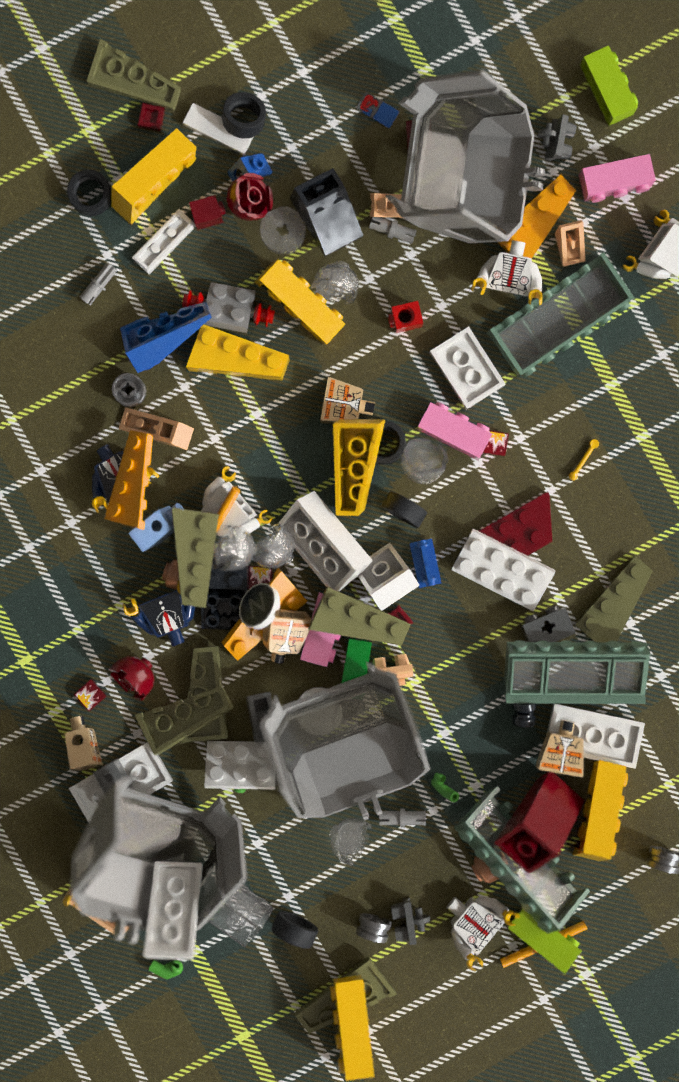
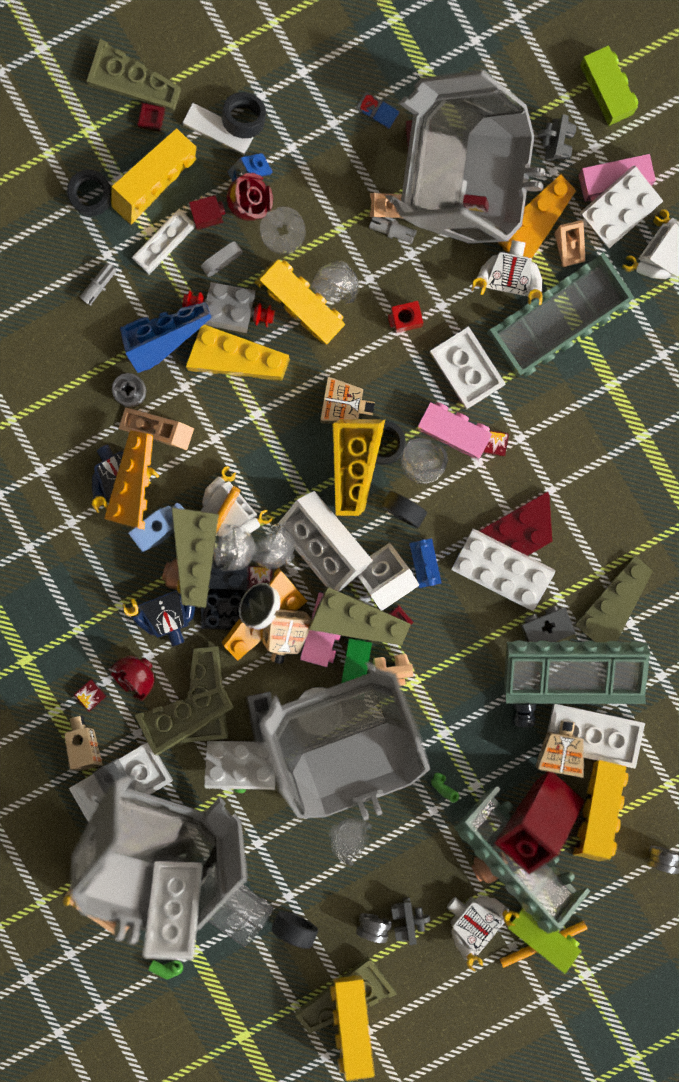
slope [290,168,364,257] -> none
light grey pin [379,809,426,827] -> none
yellow hinge [569,439,599,480] -> none
none -> light grey beam [201,242,242,277]
none -> dark red tile [463,194,489,213]
none -> white plate [580,165,663,248]

